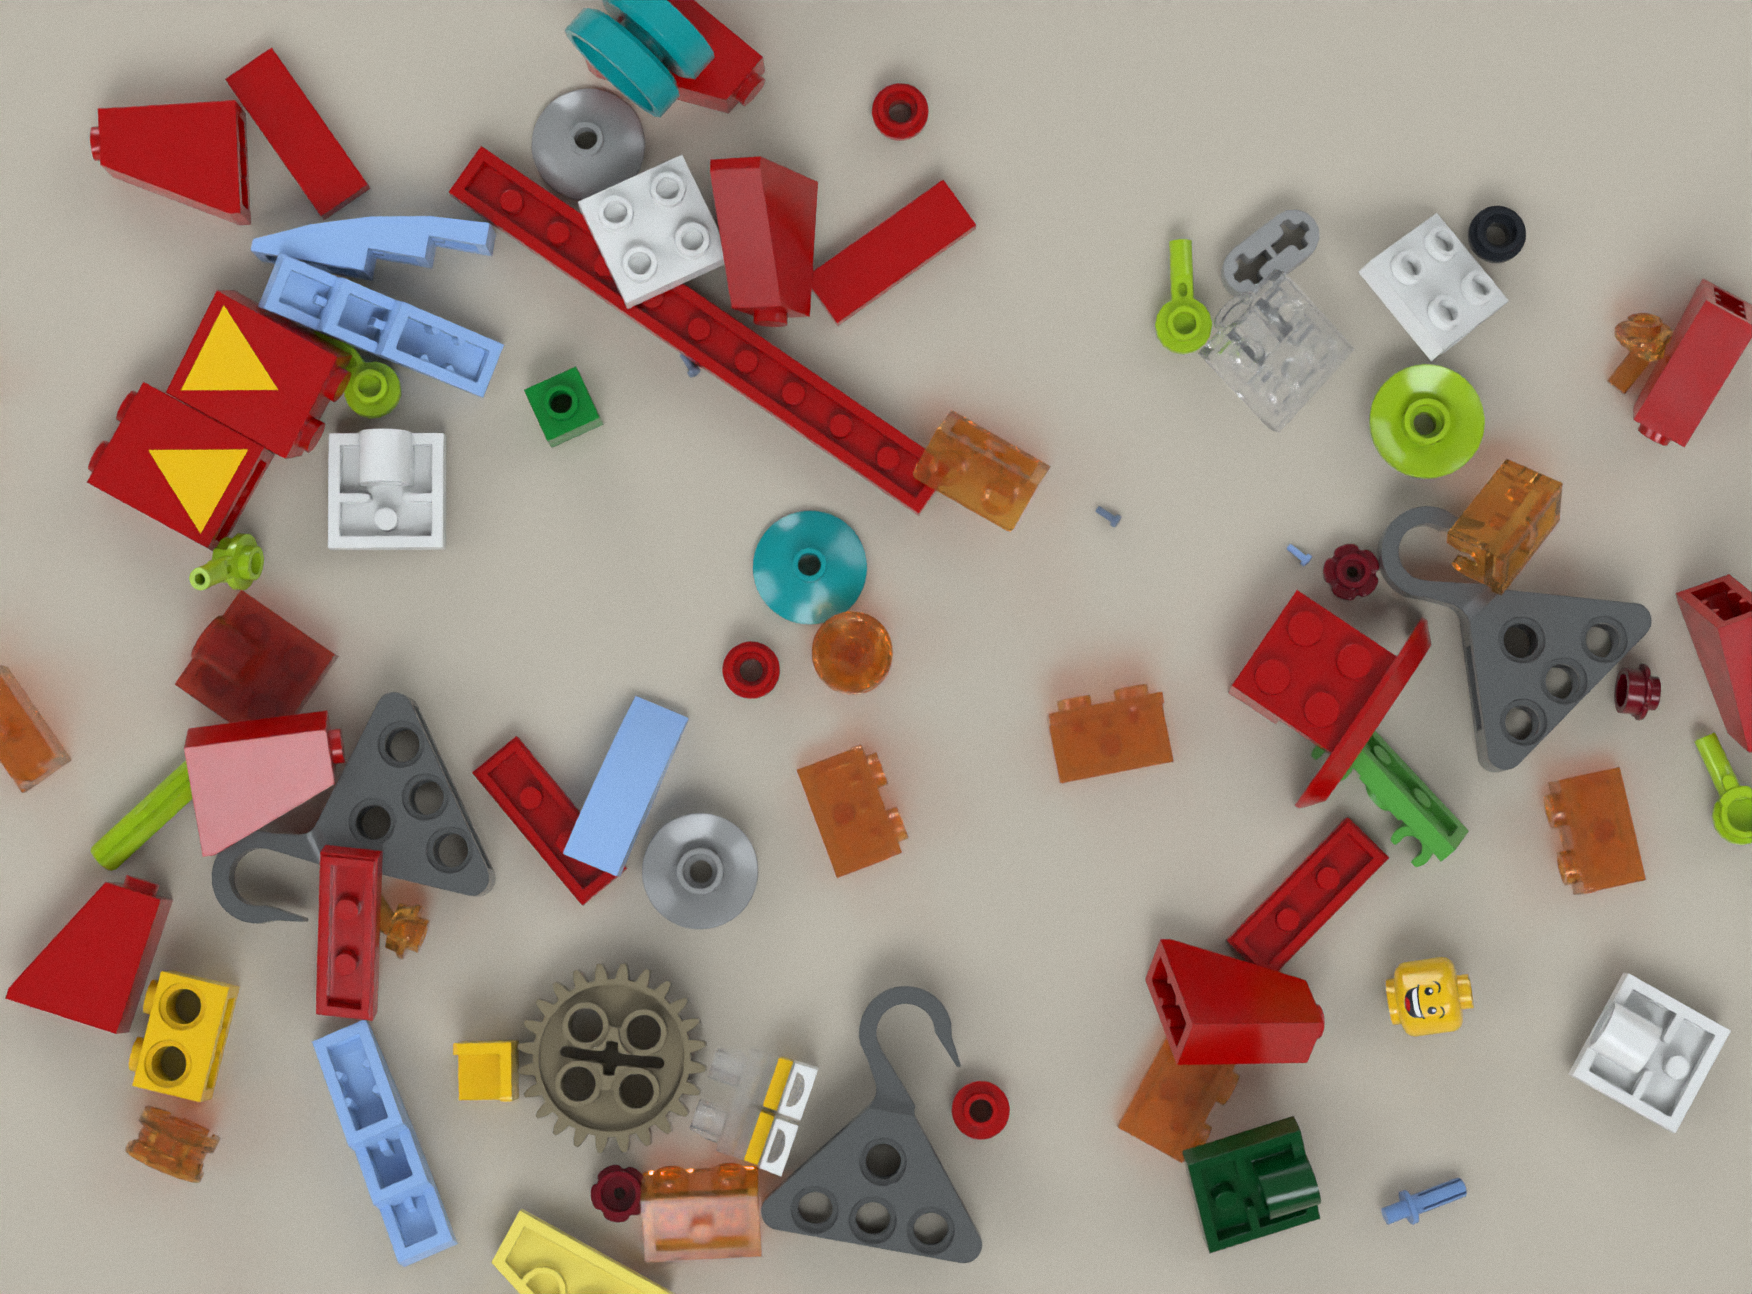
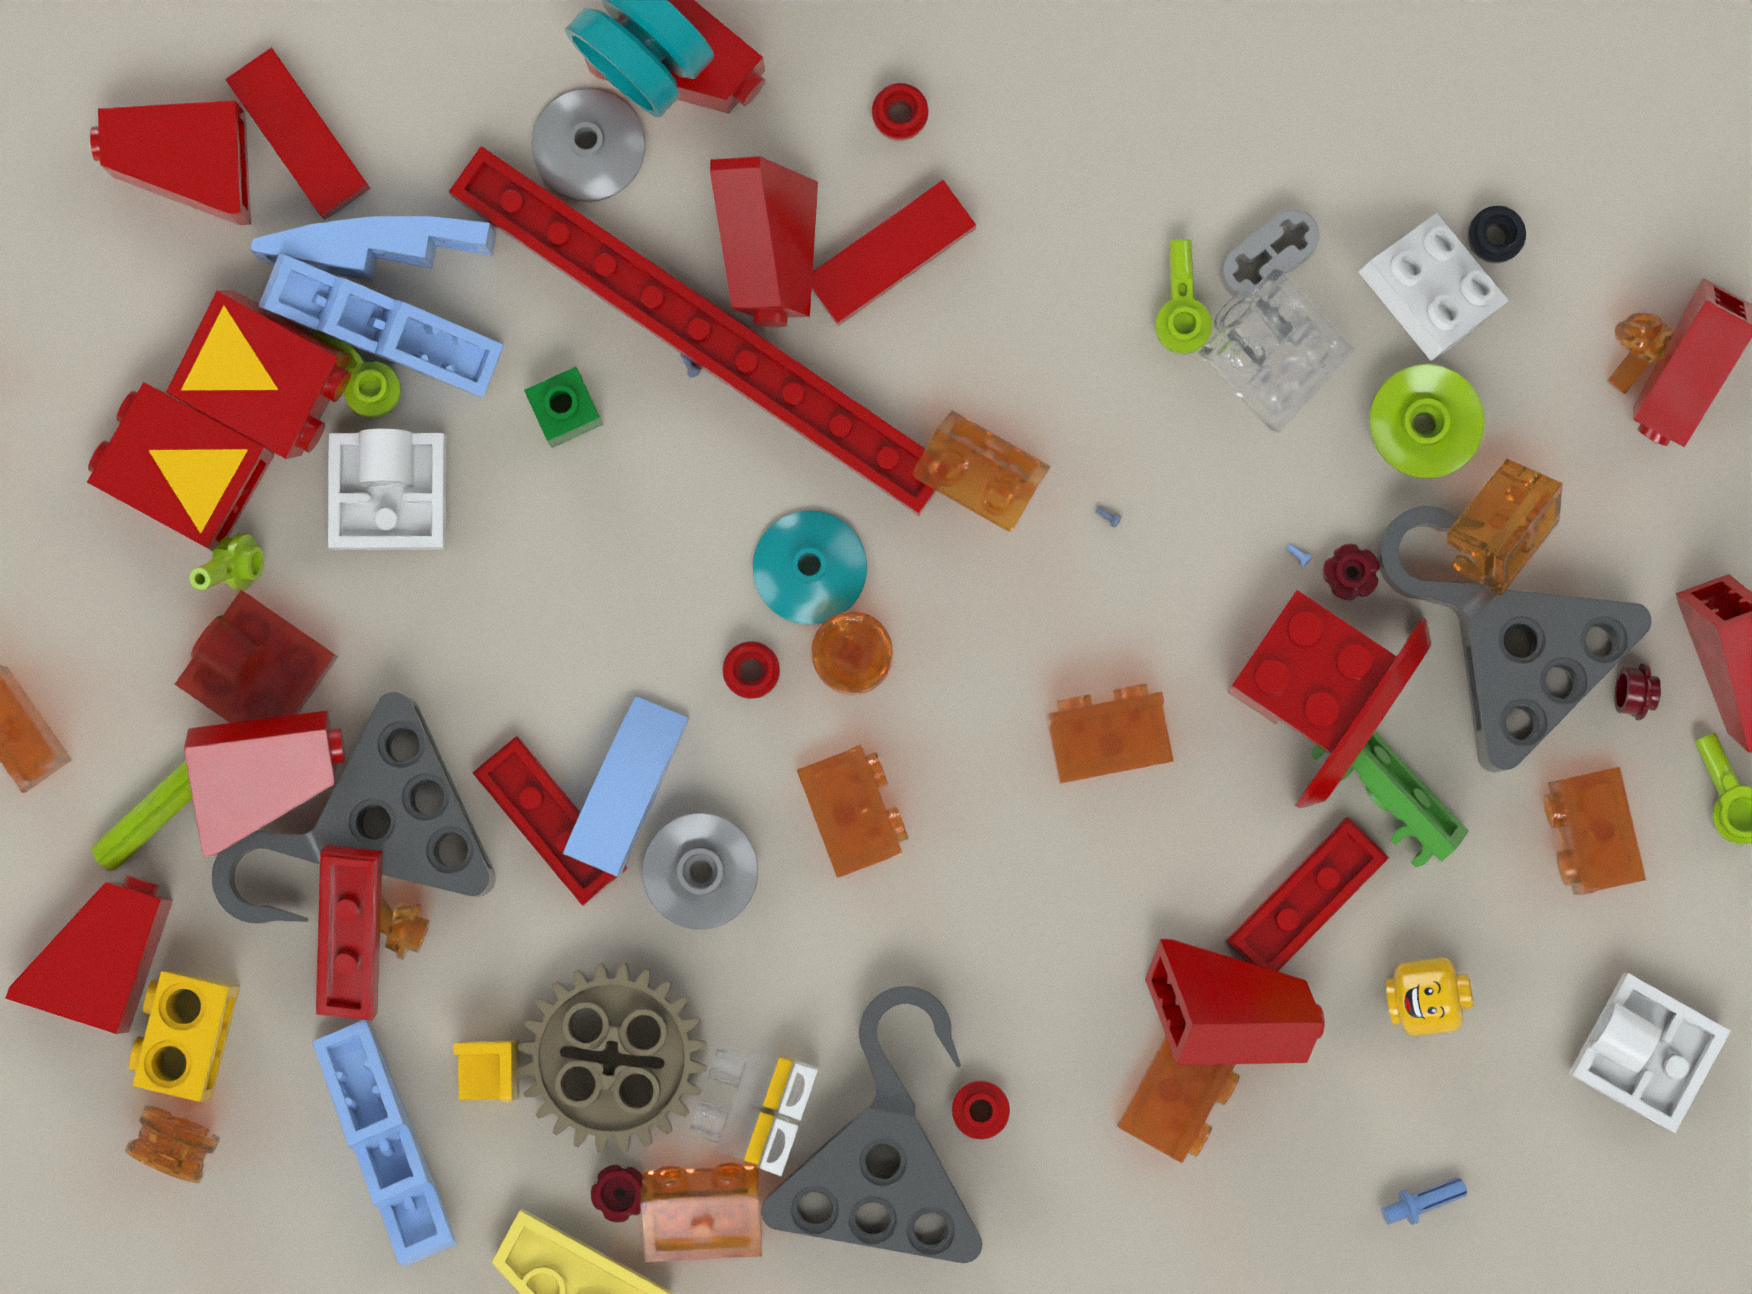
white plate [578,155,725,309] -> none
dark green plate [1182,1116,1321,1254] -> none

